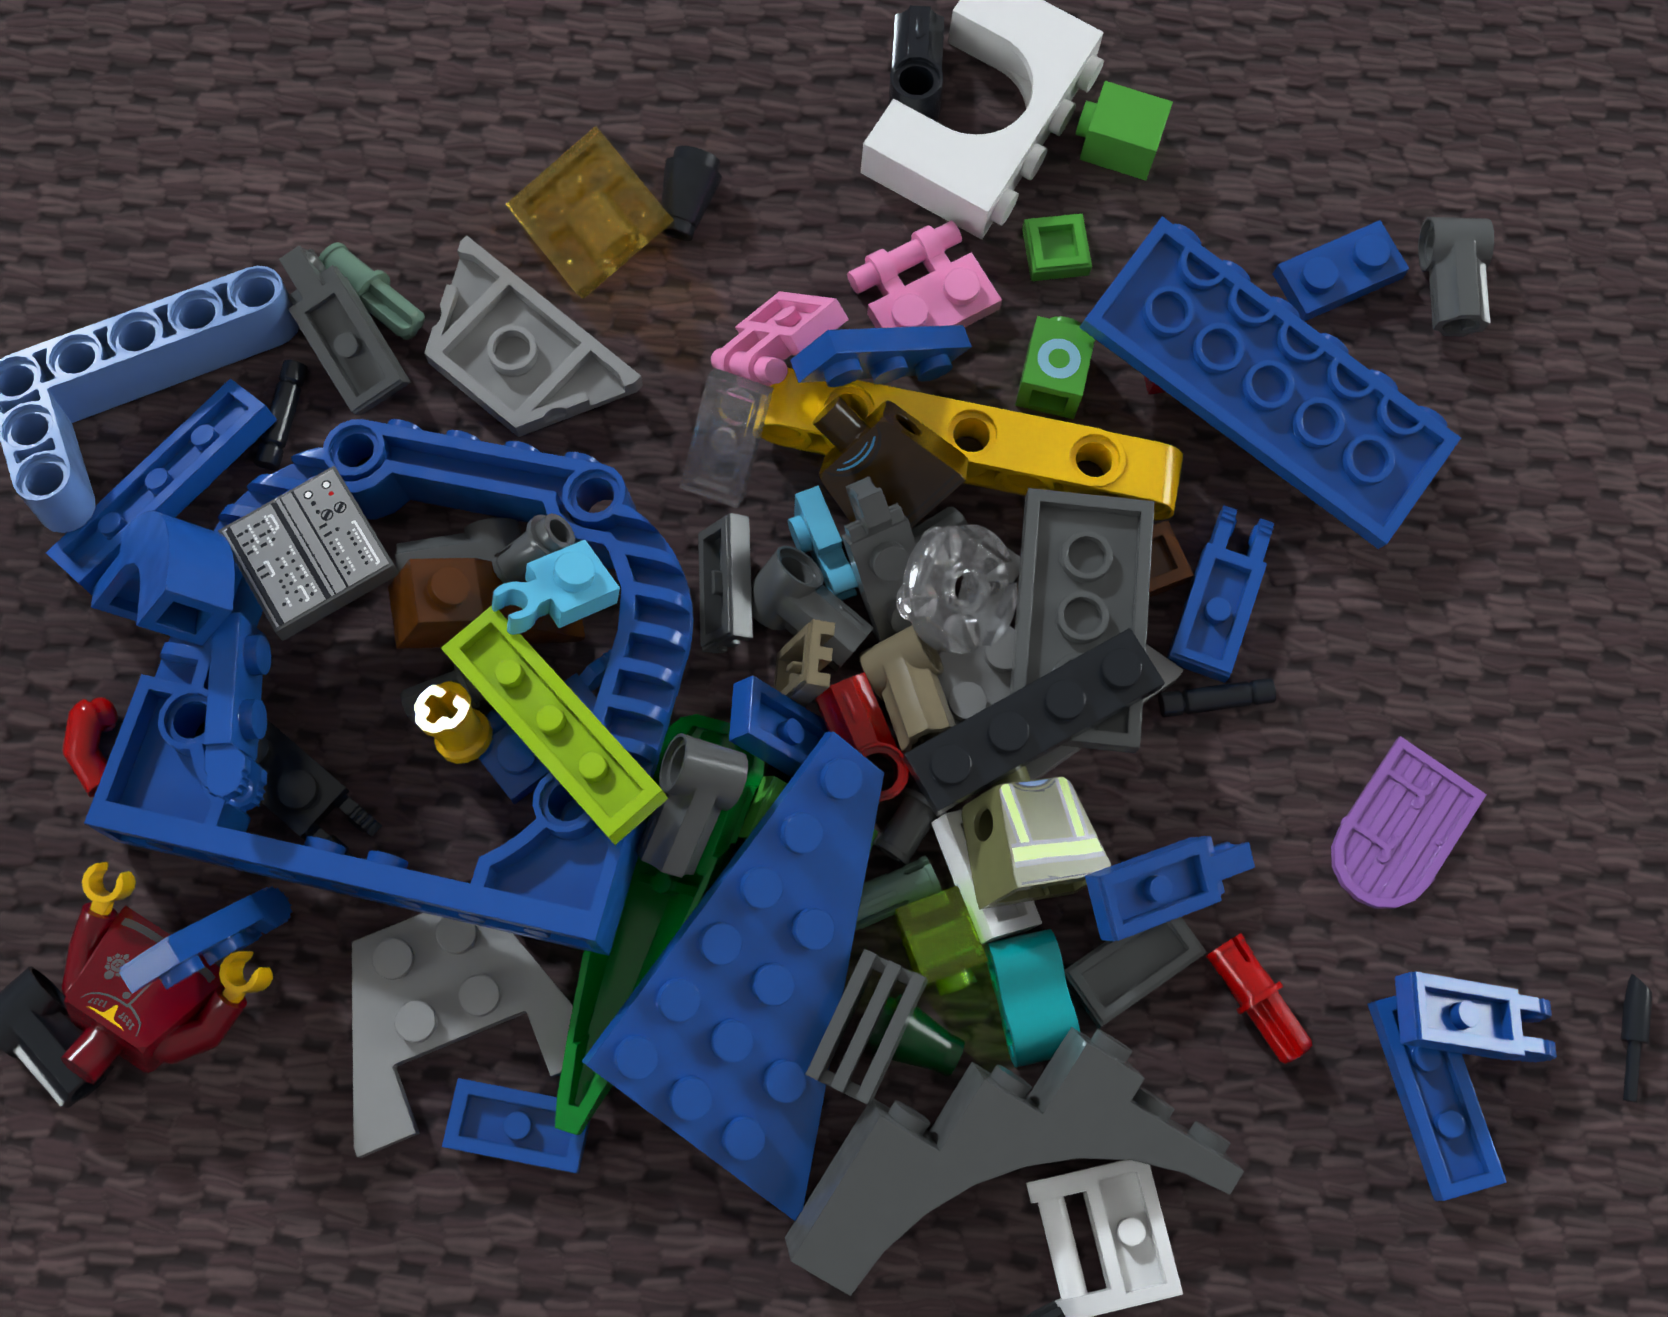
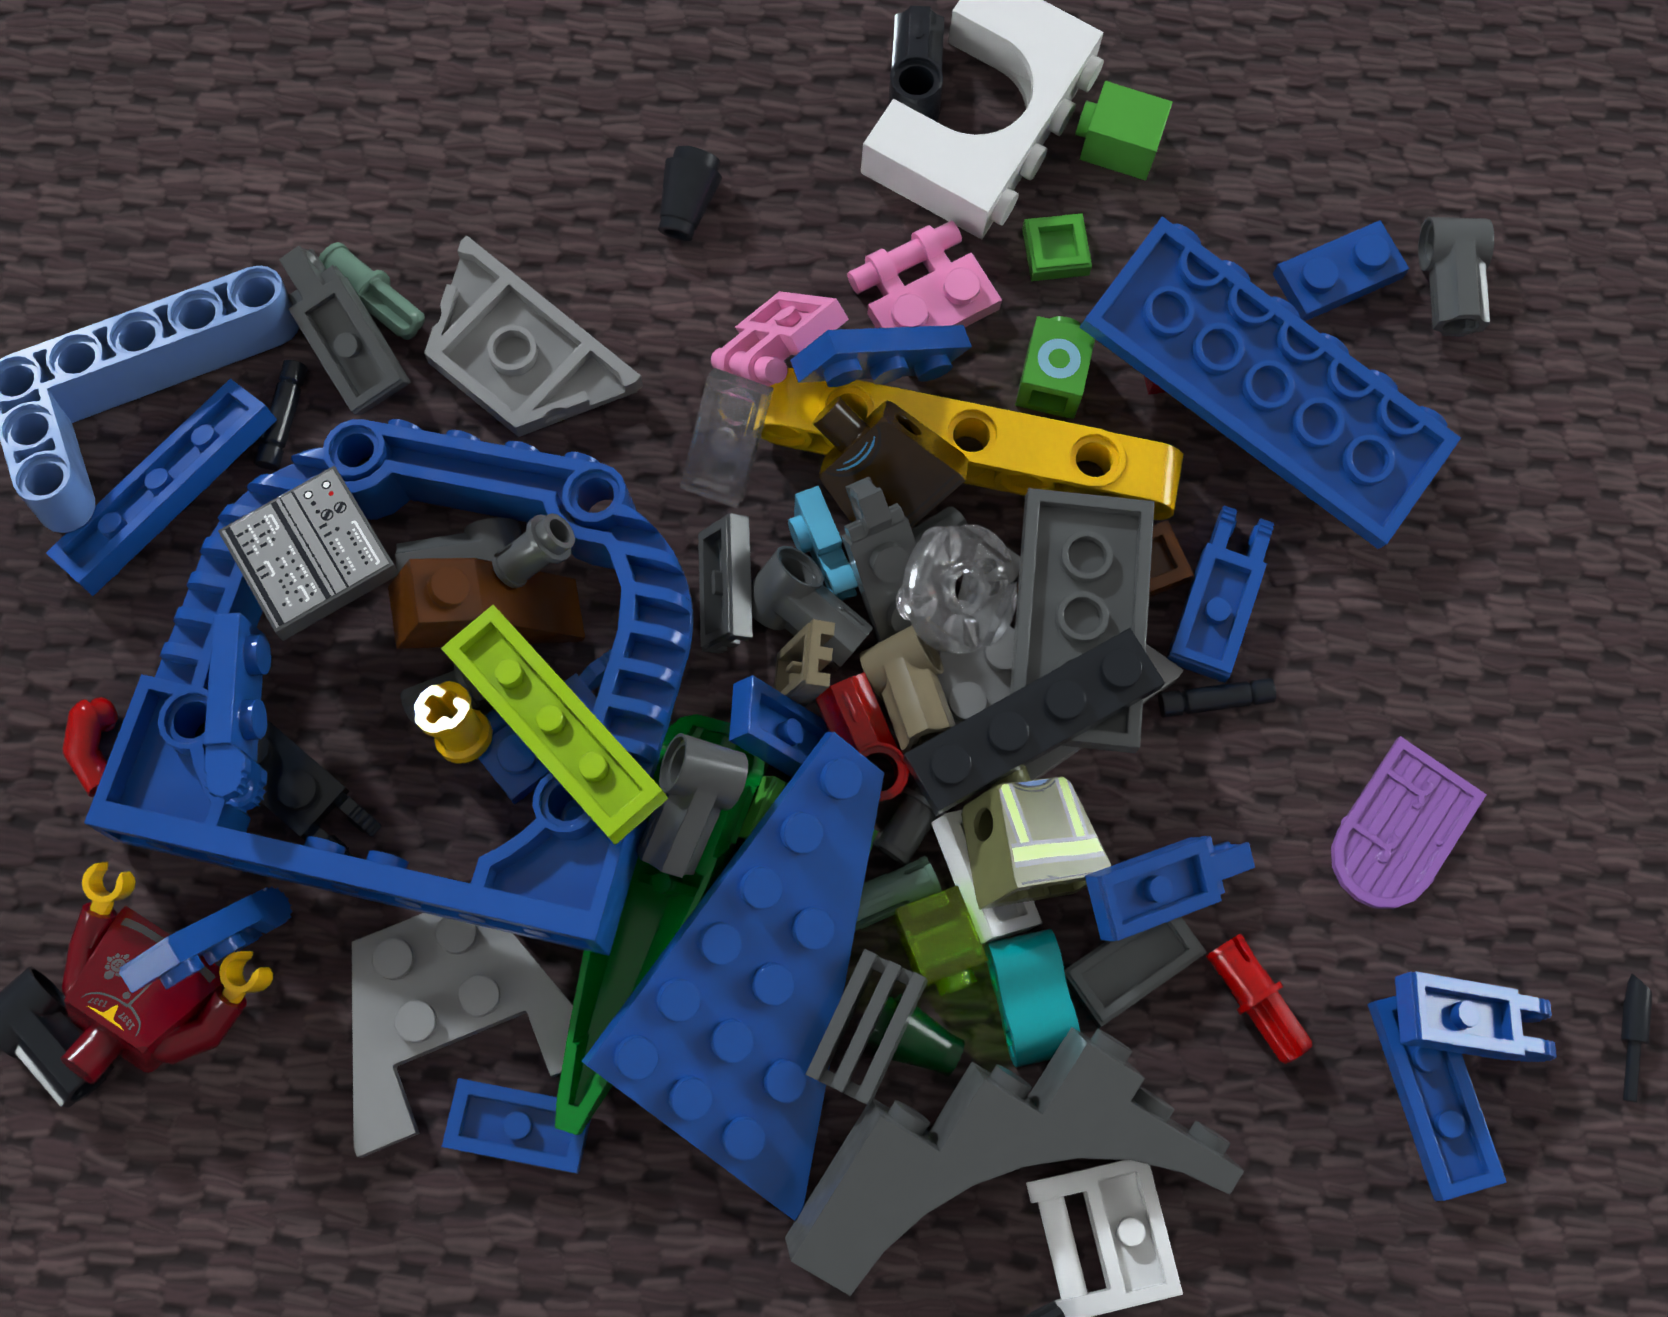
blue arch [91,510,235,646] -> none
medium azure plate [492,540,620,635] -> none
clear yellow plate [505,126,674,299] -> none

